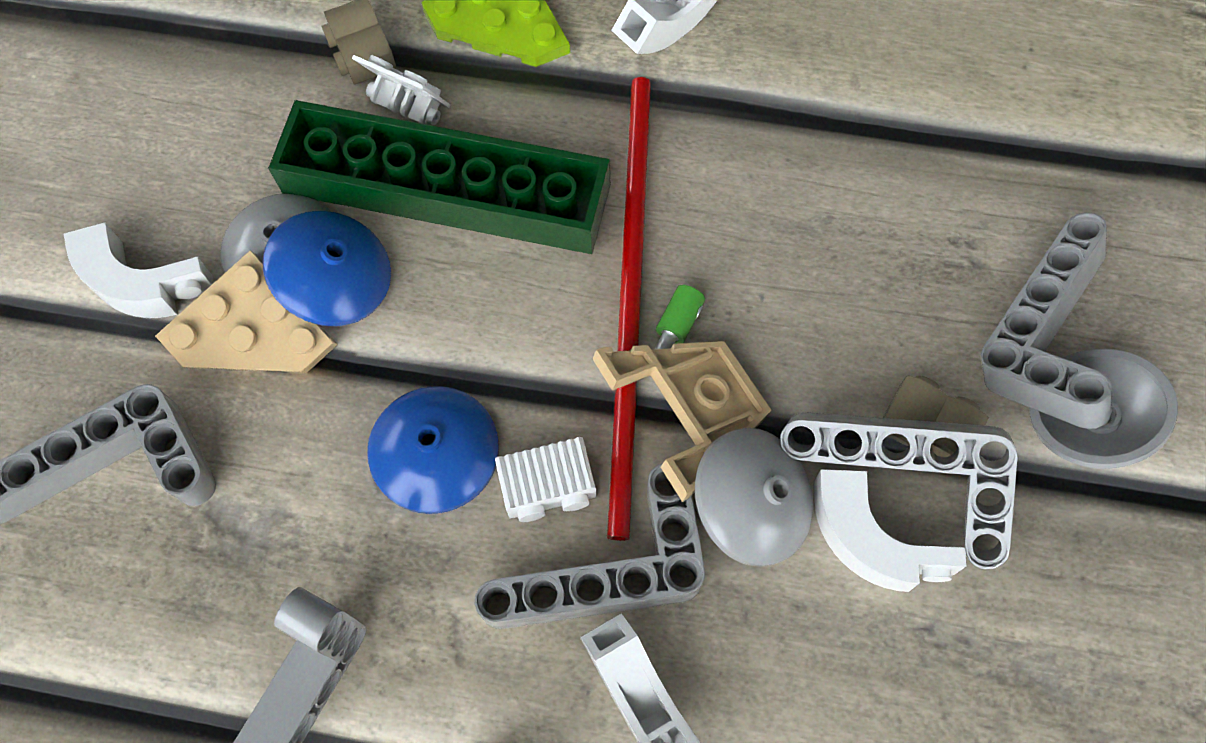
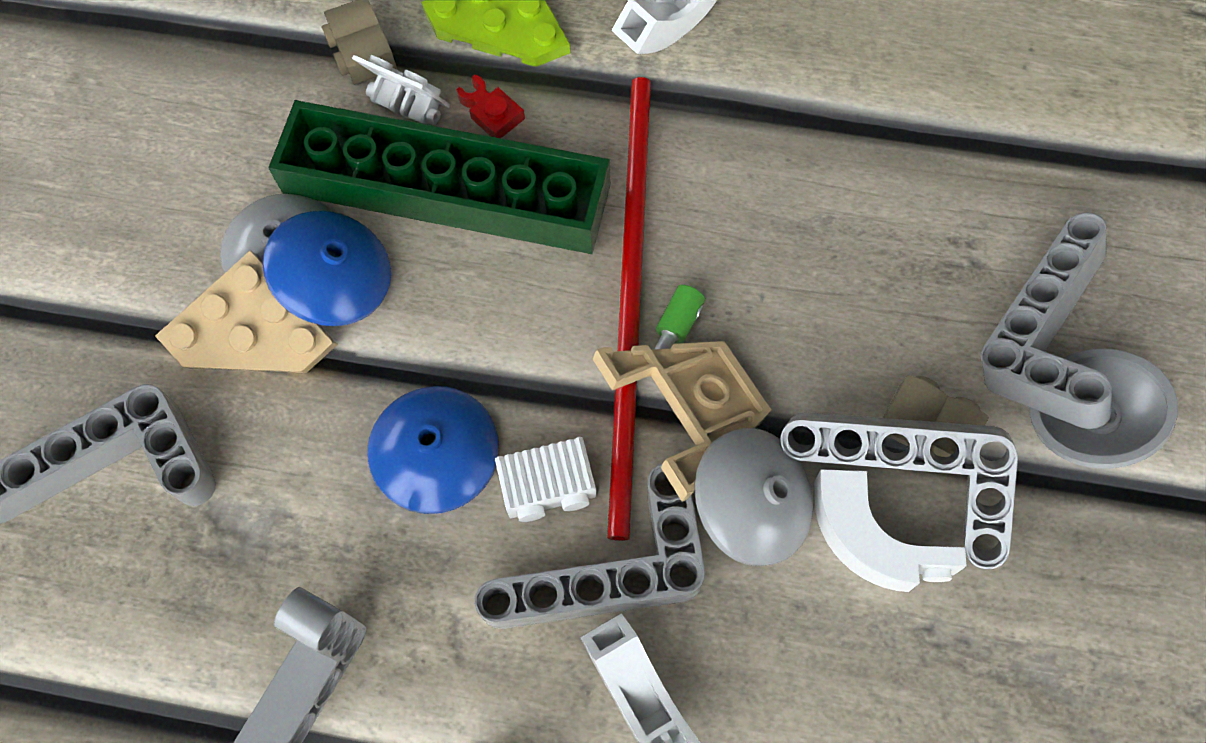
white arch [64,223,214,318] -> none
none -> red plate [456,75,525,138]

